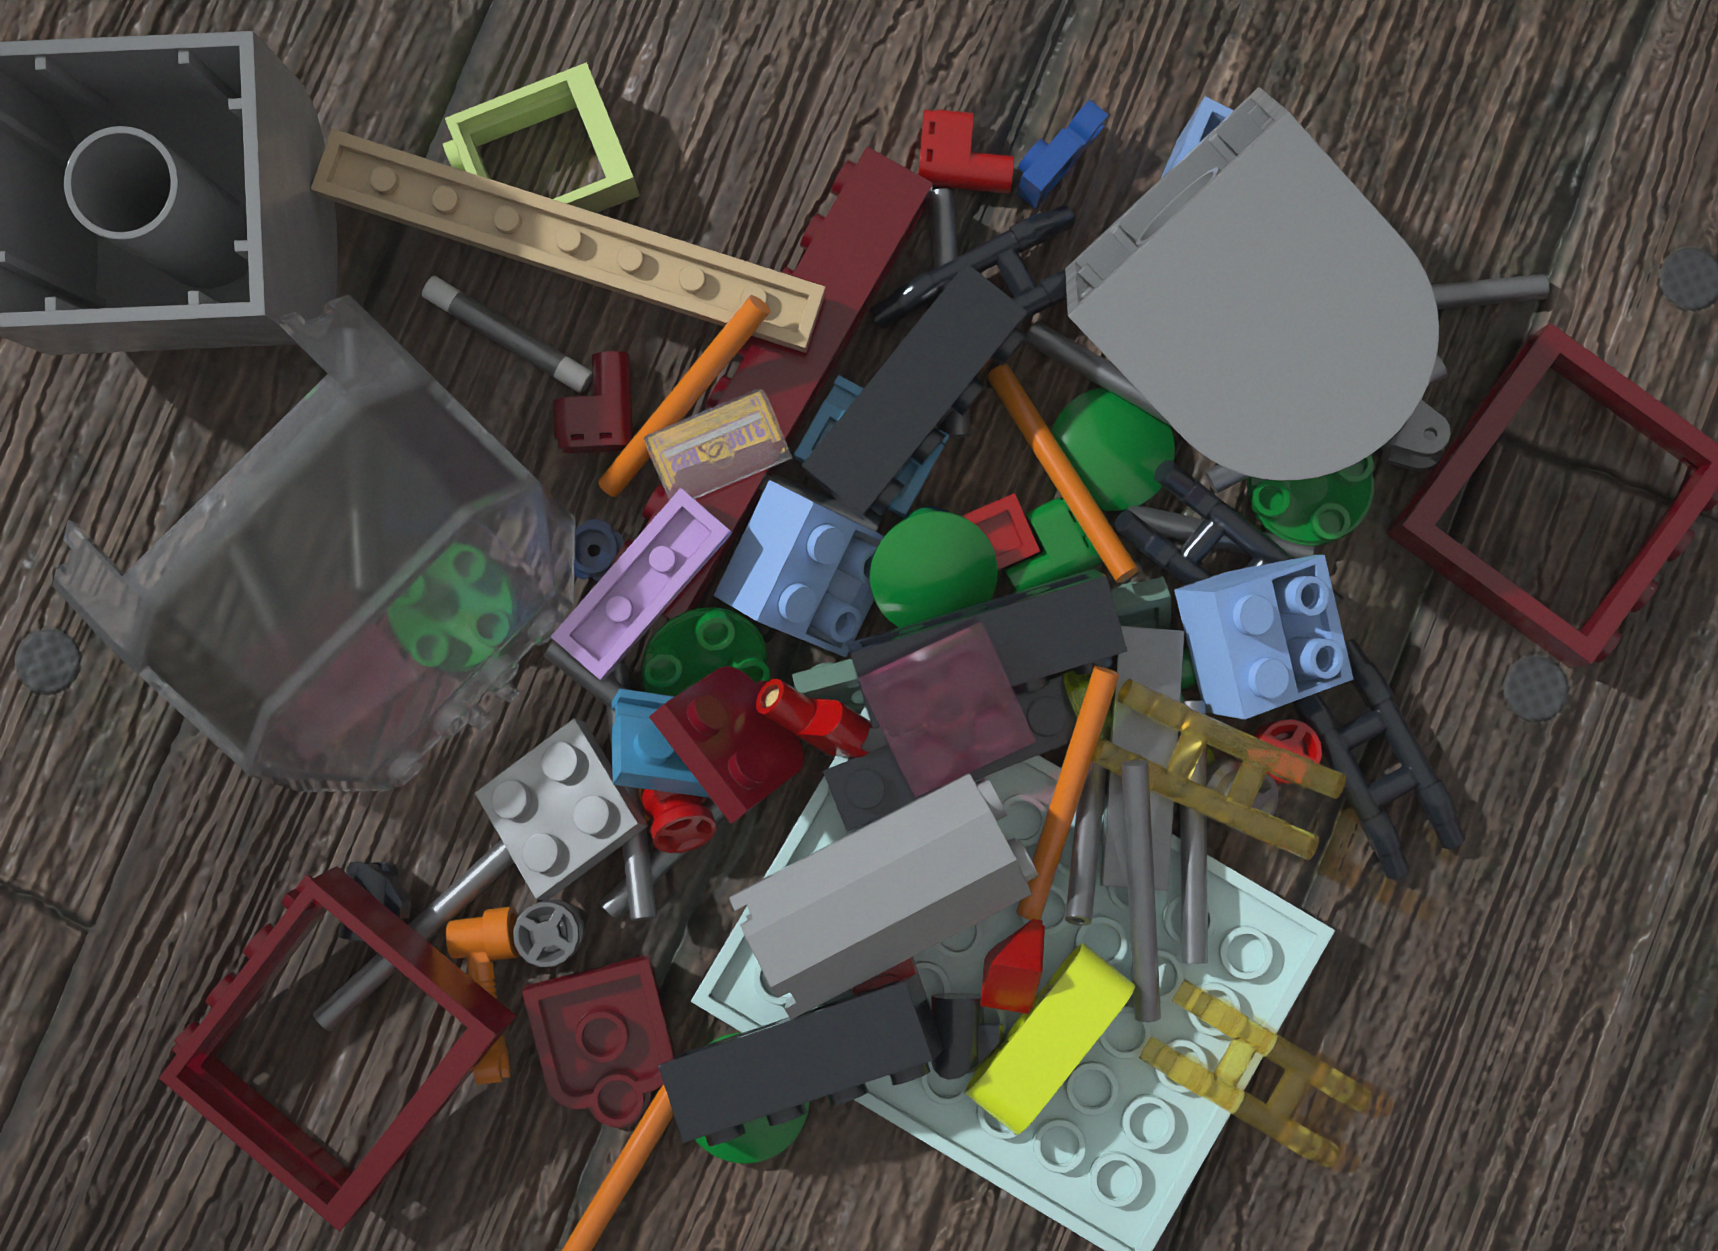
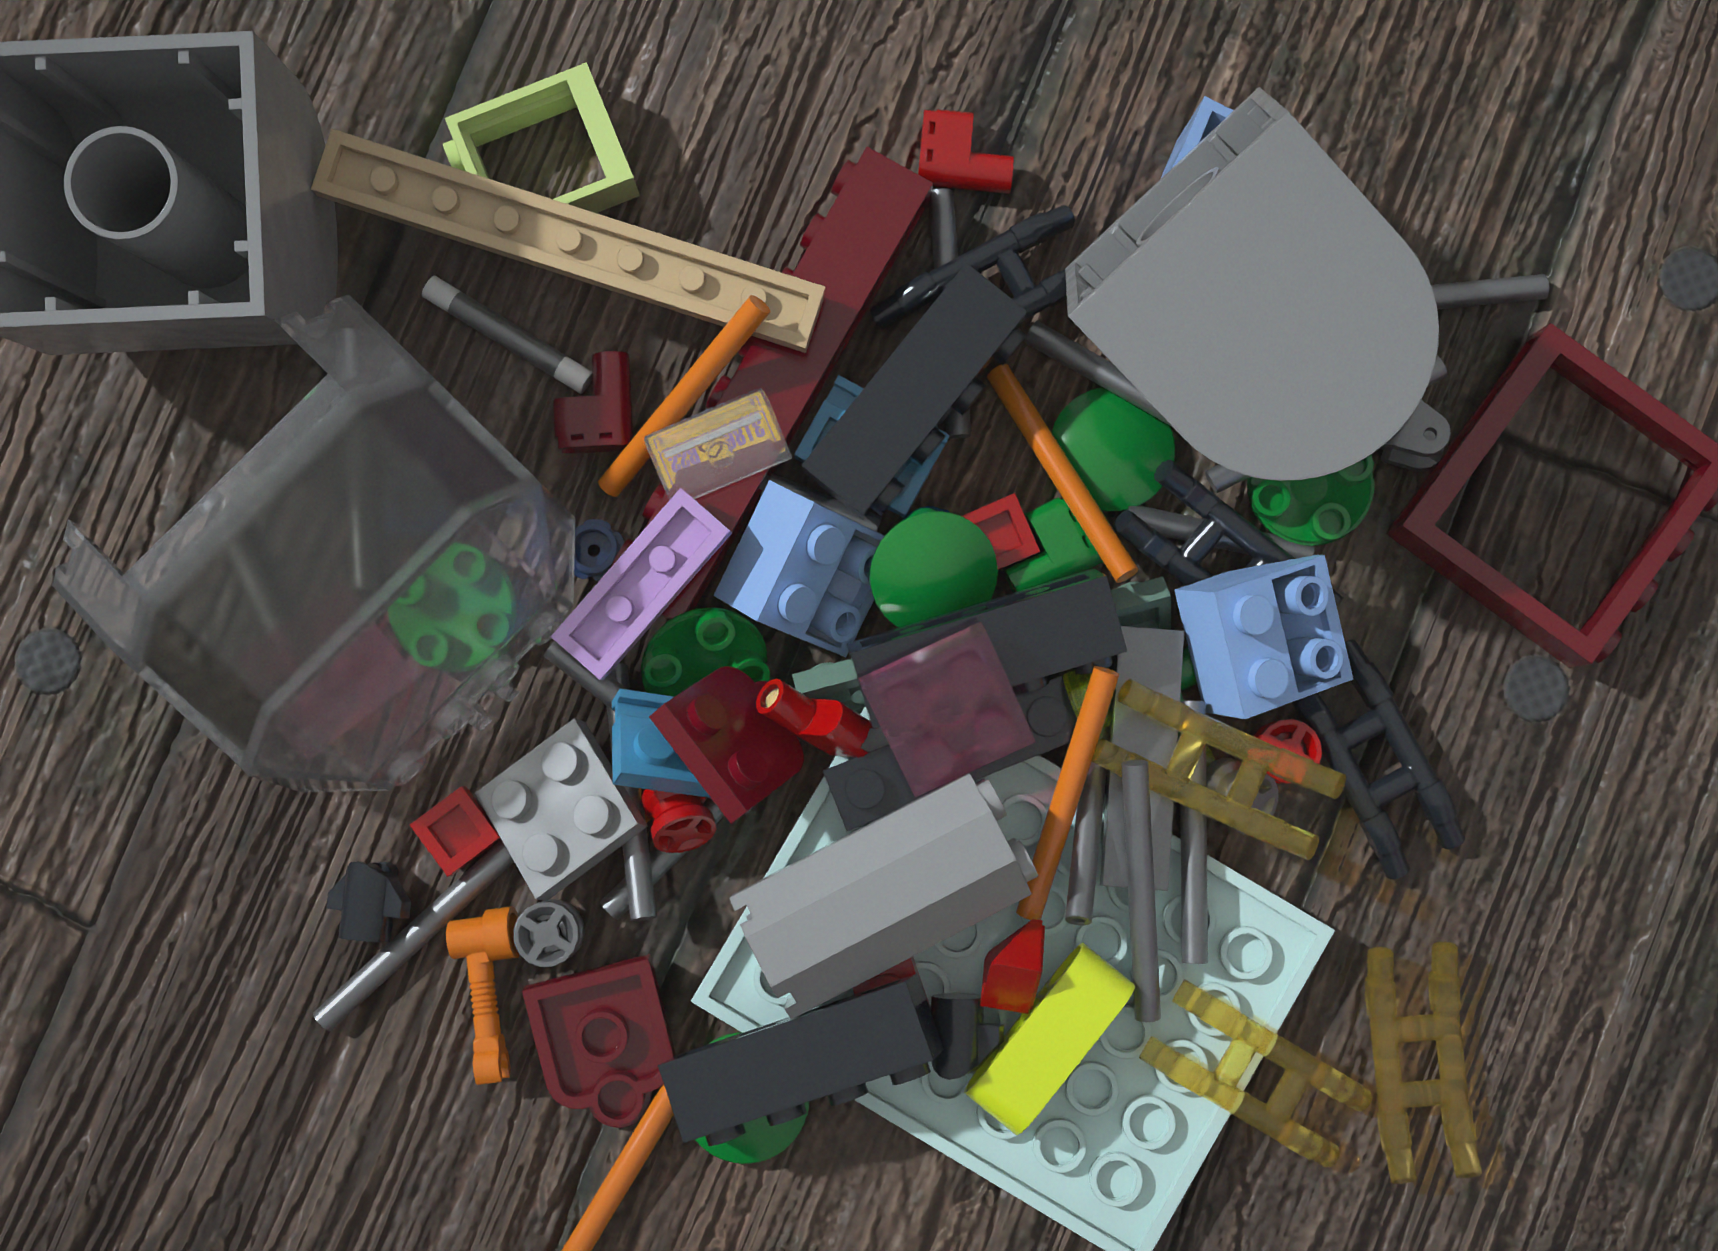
dark red window [159,866,517,1232] -> none
blue plate [1017,100,1109,210] -> none
none -> red plate [410,786,501,877]
none -> clear yellow piece [1365,942,1482,1184]

